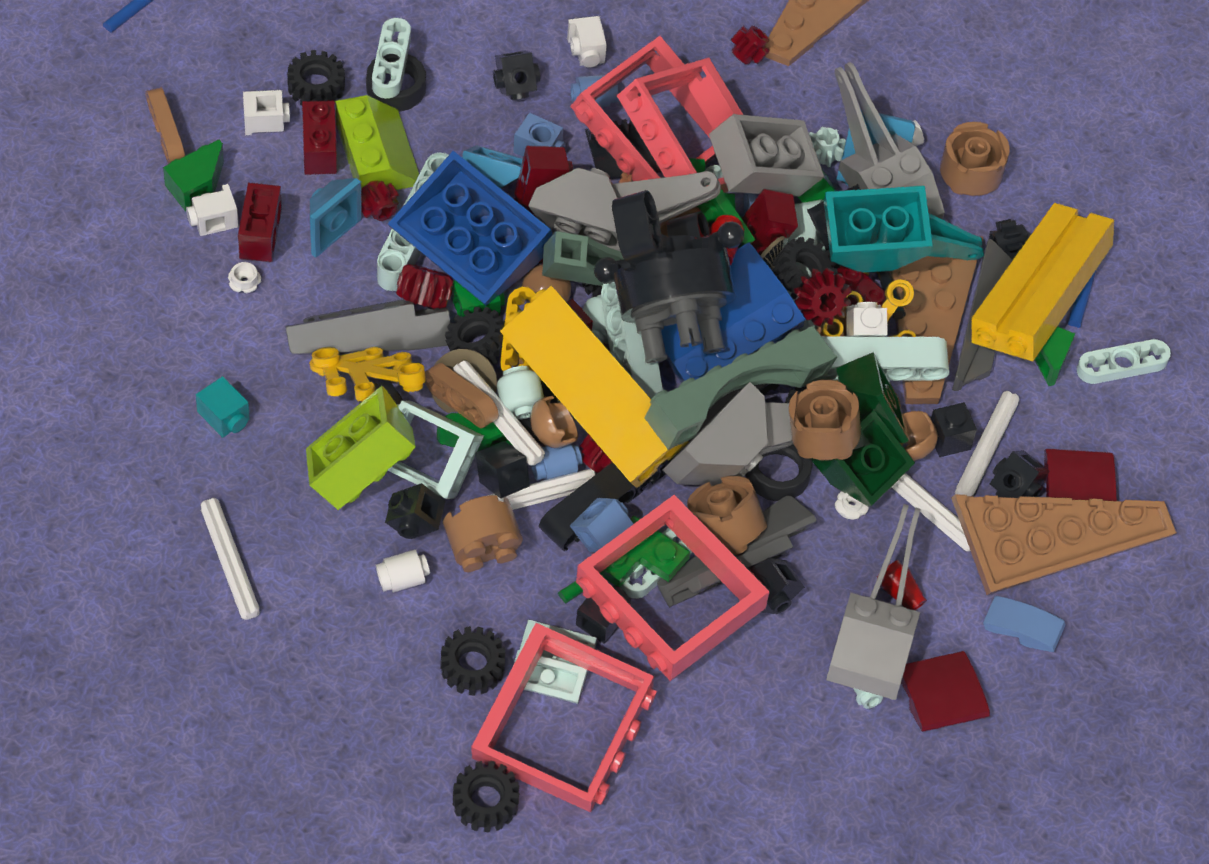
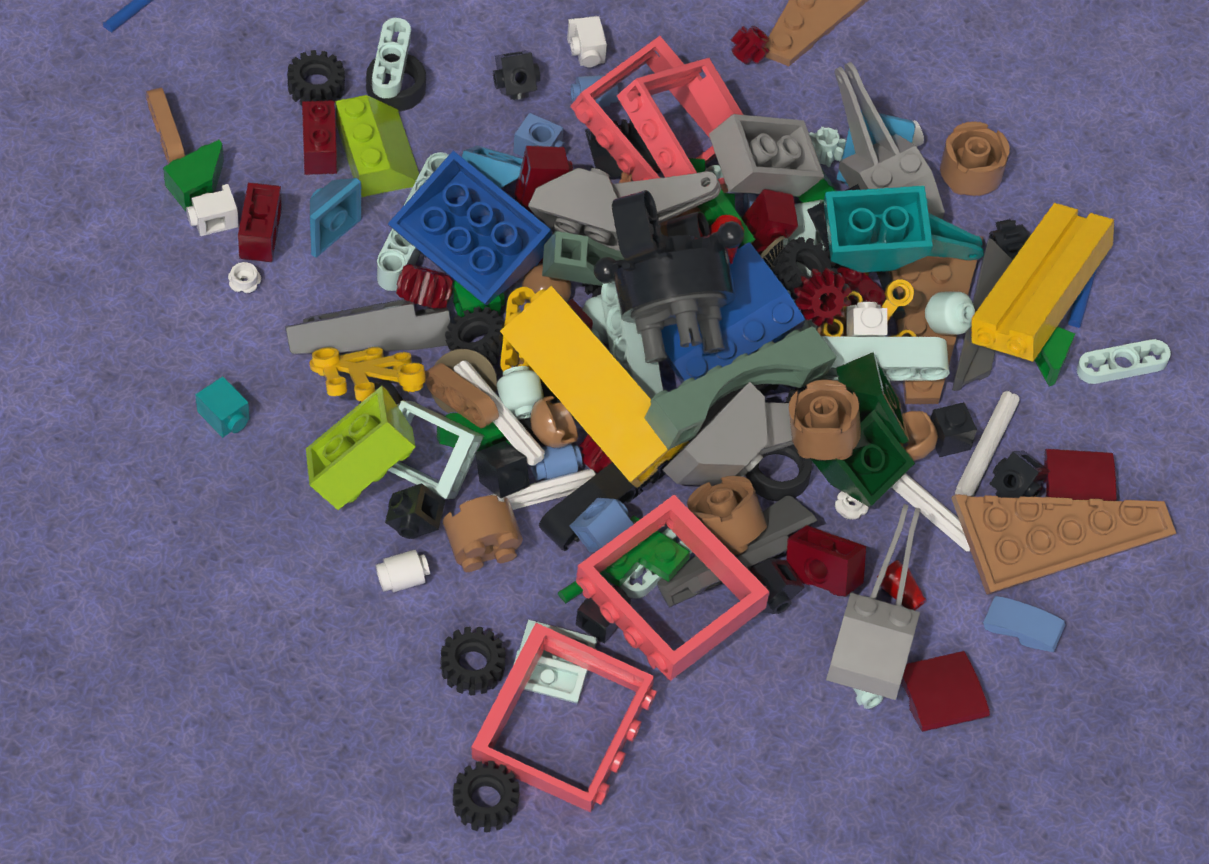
white axle [201,498,260,620] -> none
white brick [243,90,290,135] -> none
dark red gear [361,181,399,221] -> none
none -> dark red brick [786,525,866,597]
none -> light aqua head [925,291,975,335]

